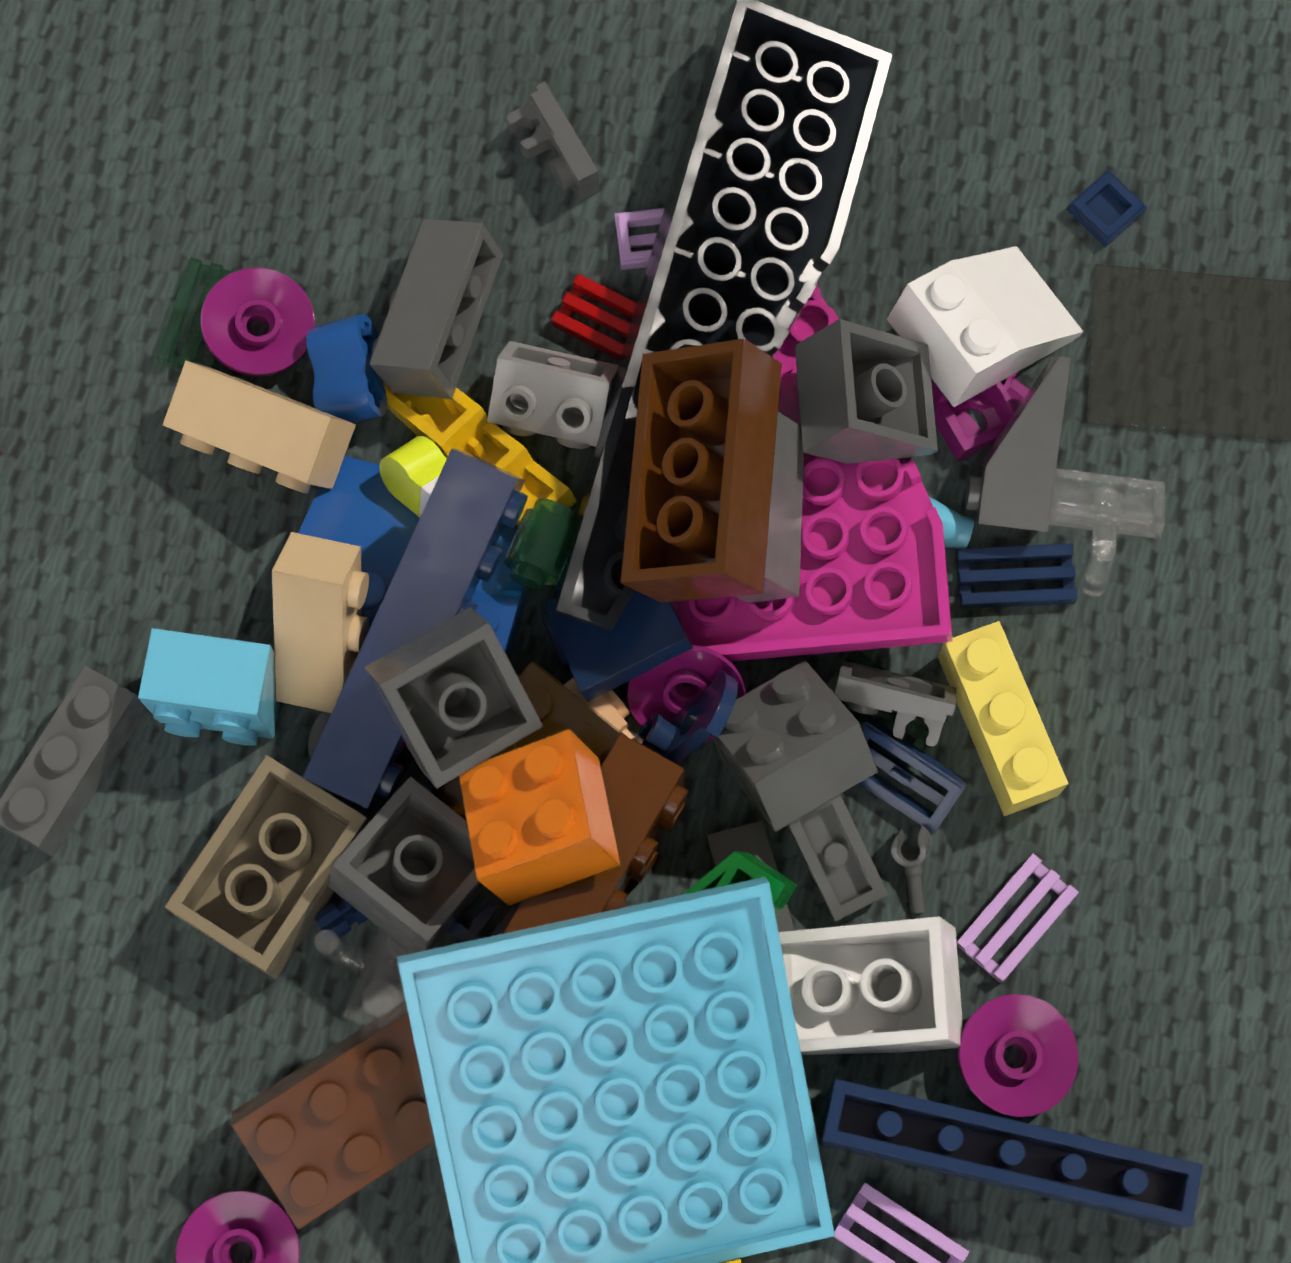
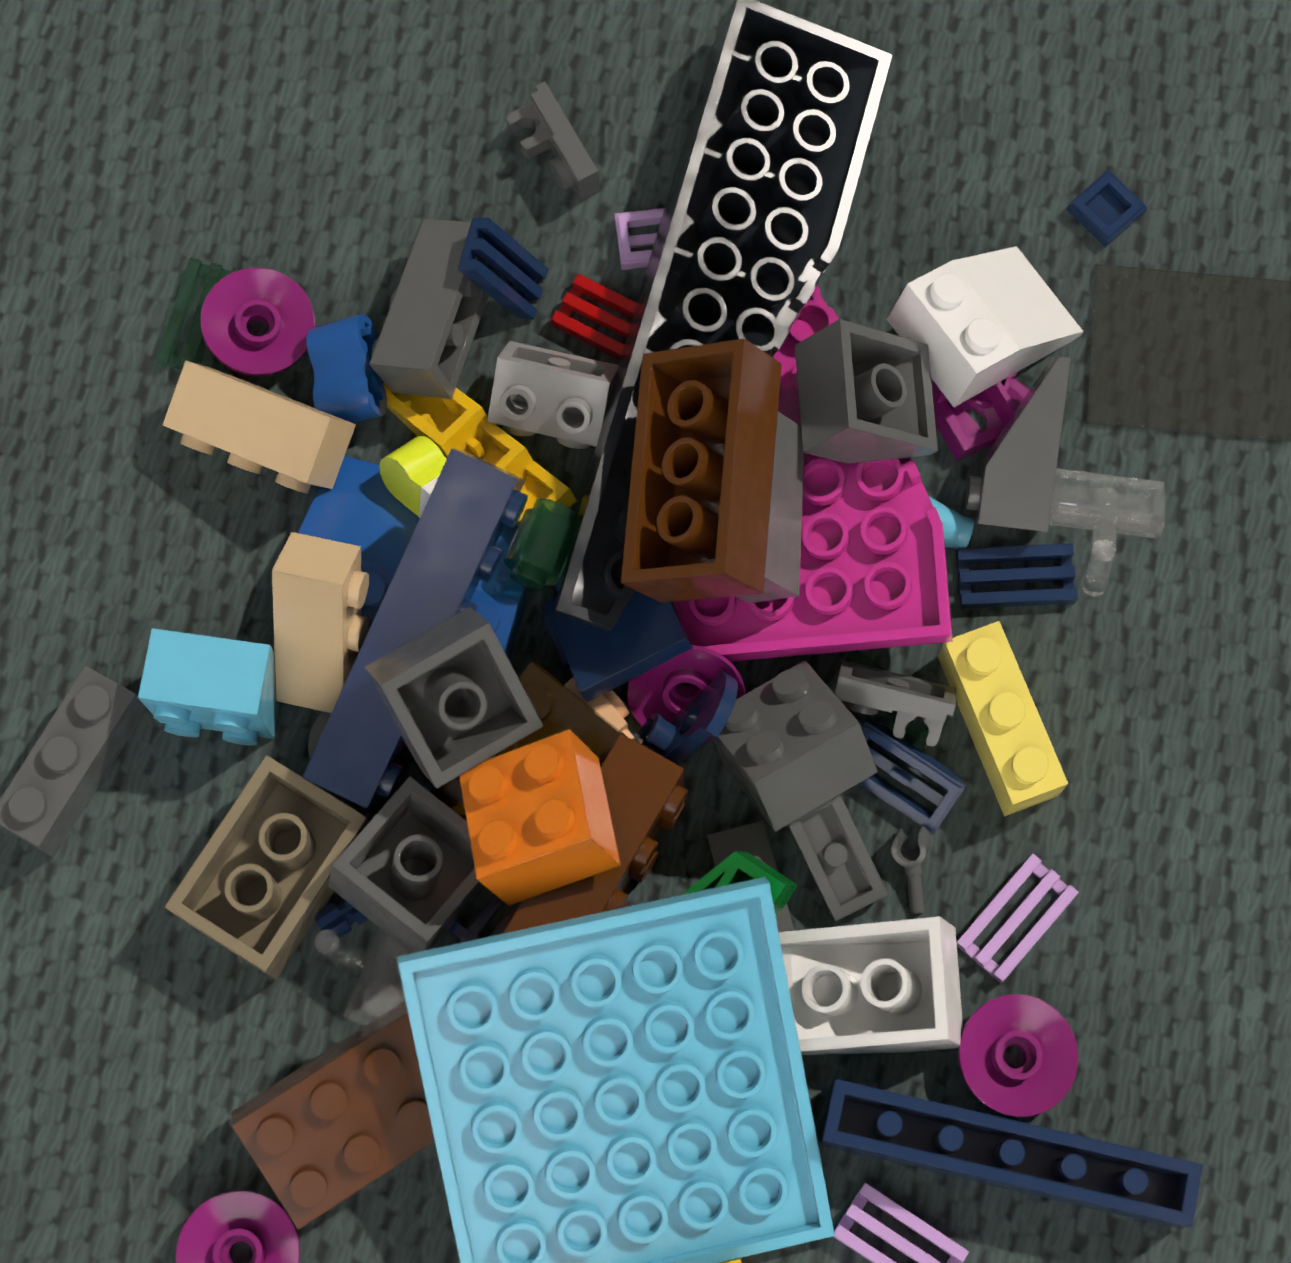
none -> dark blue tile [458,218,548,320]

